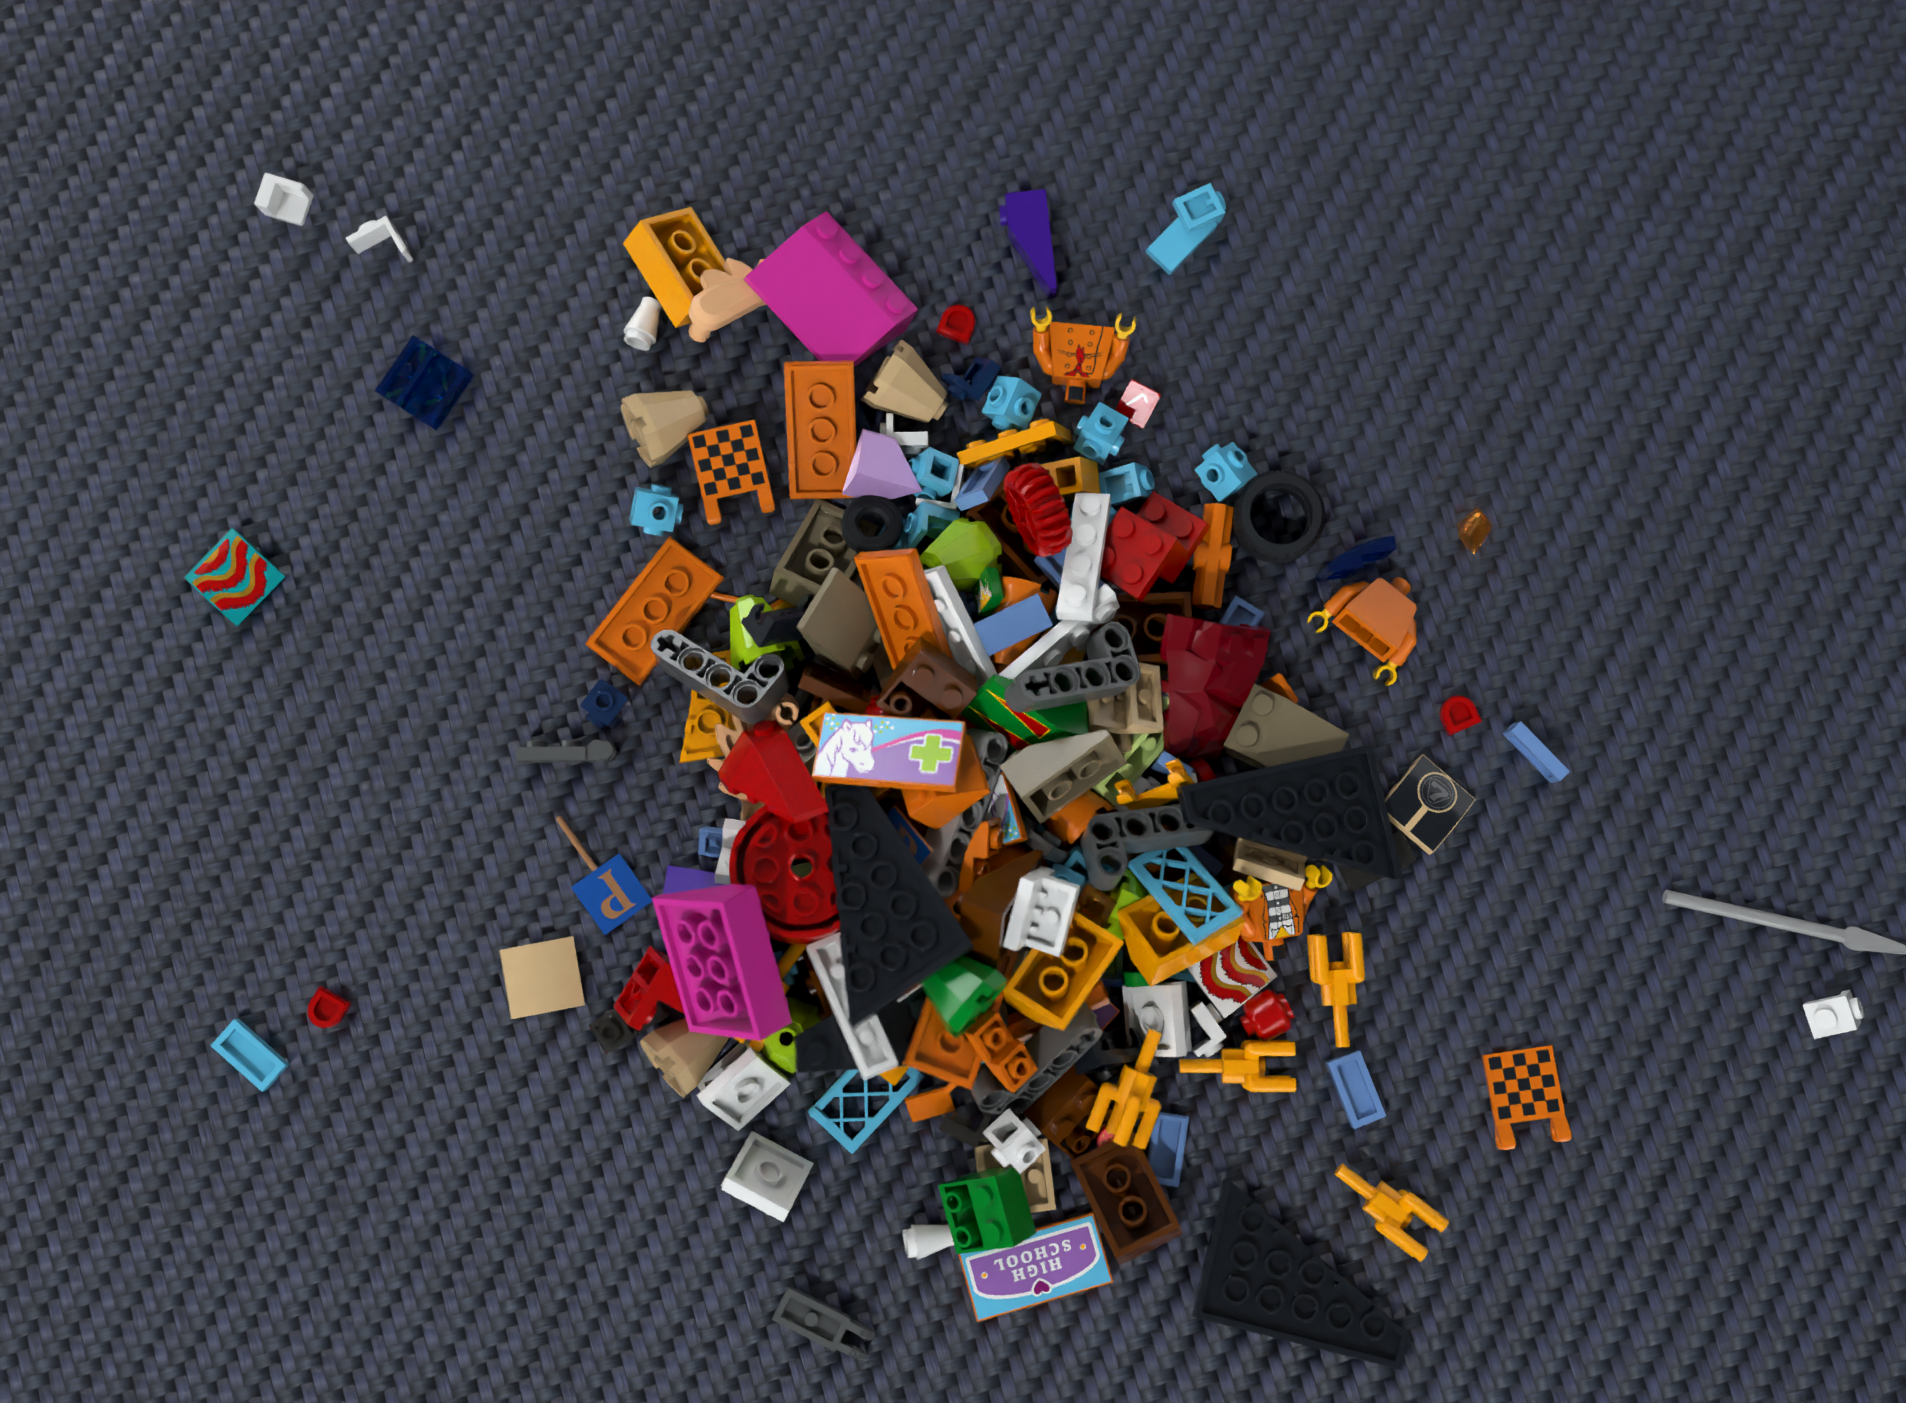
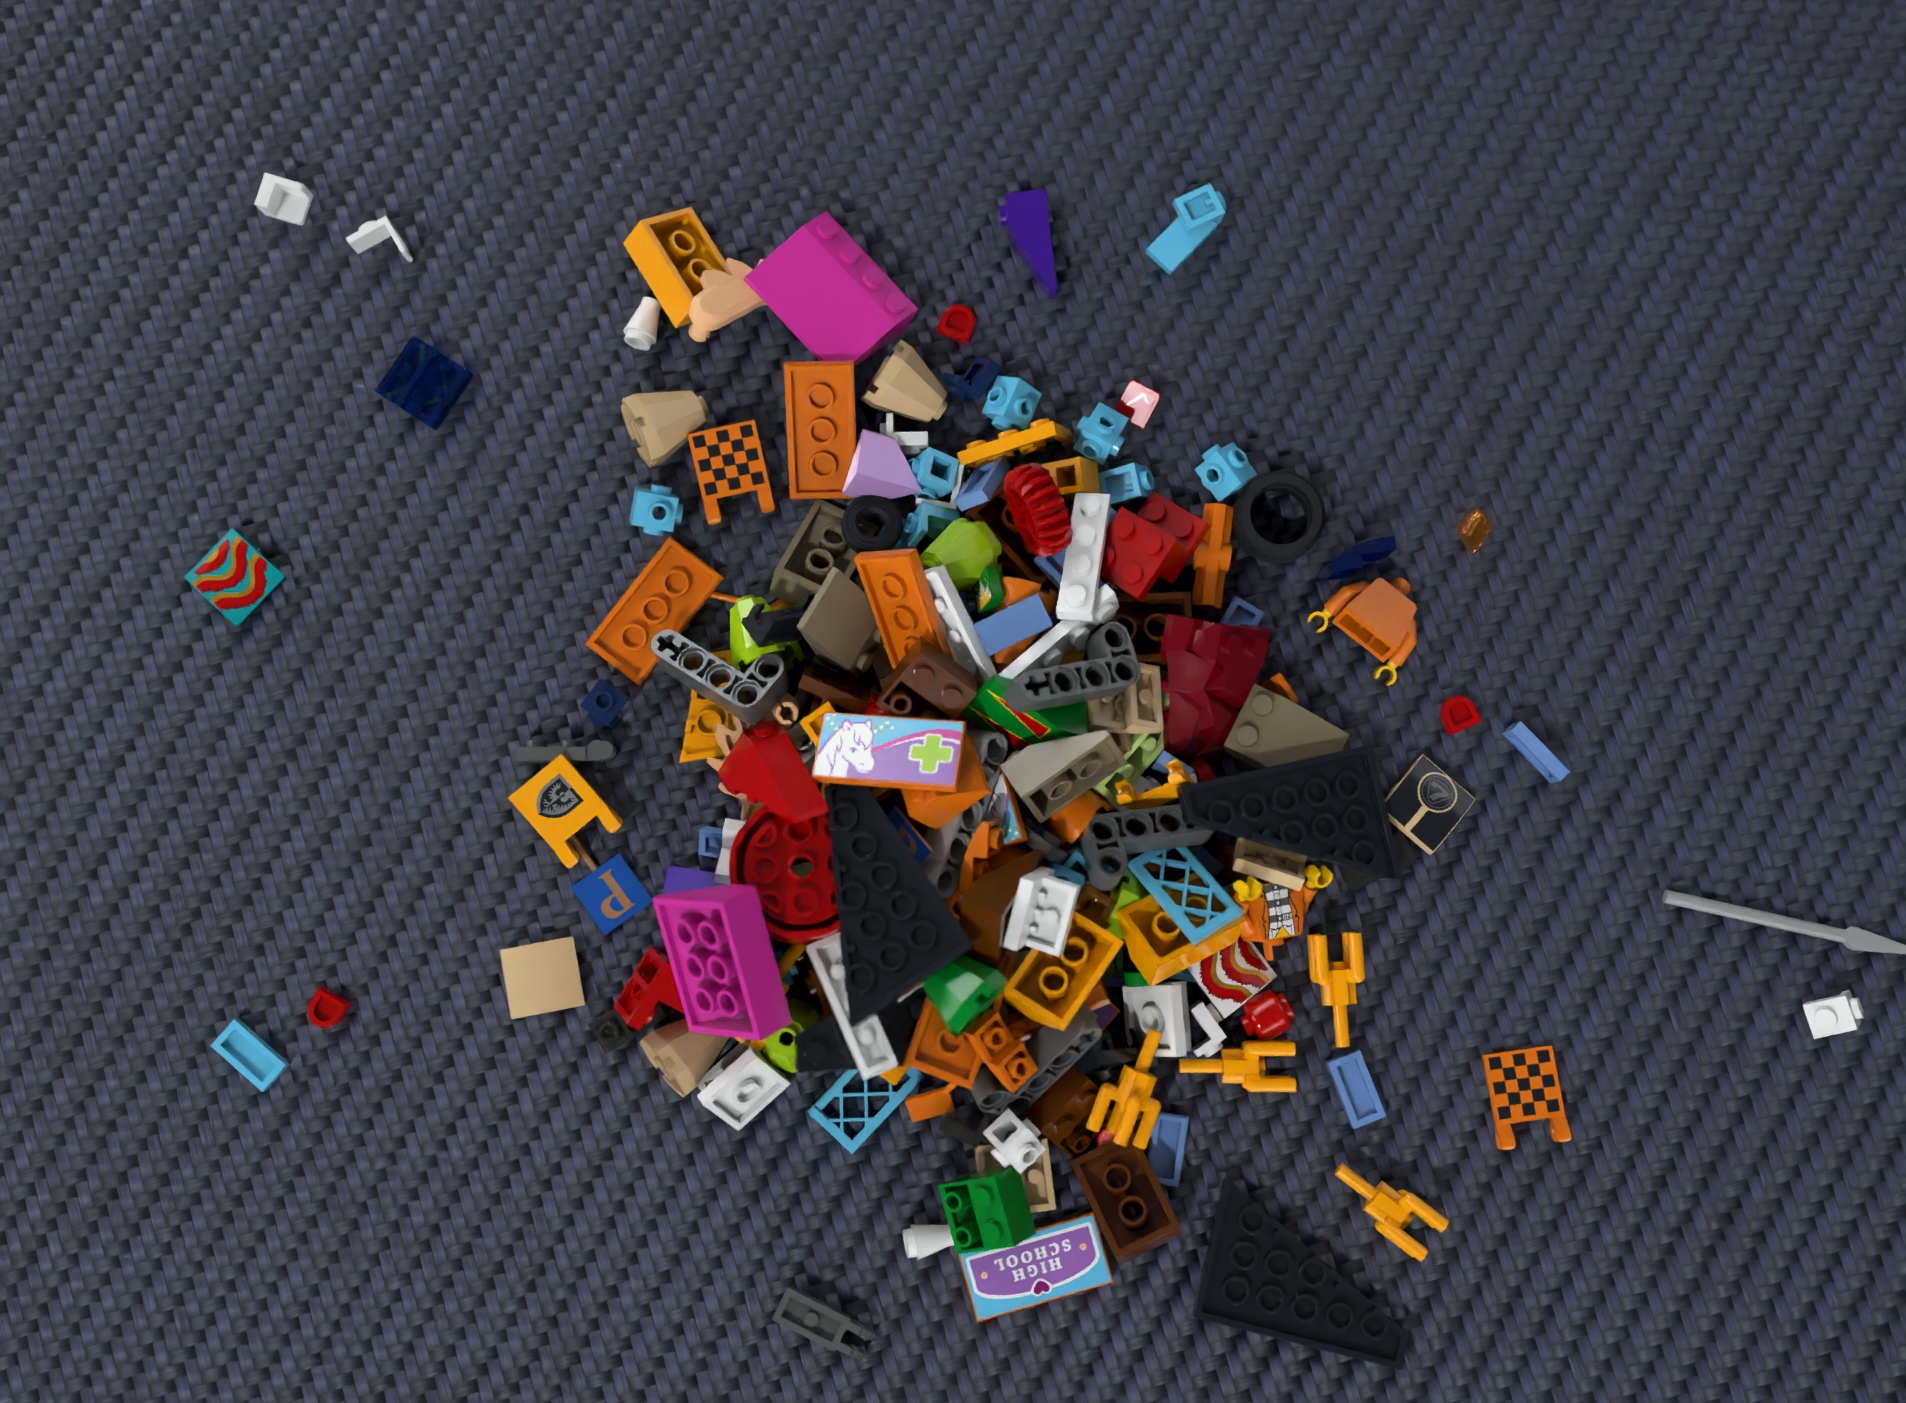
white bracket [721,1131,814,1222] -> none
orange torso [1030,306,1136,405] -> none
none -> light orange flag [508,753,623,868]

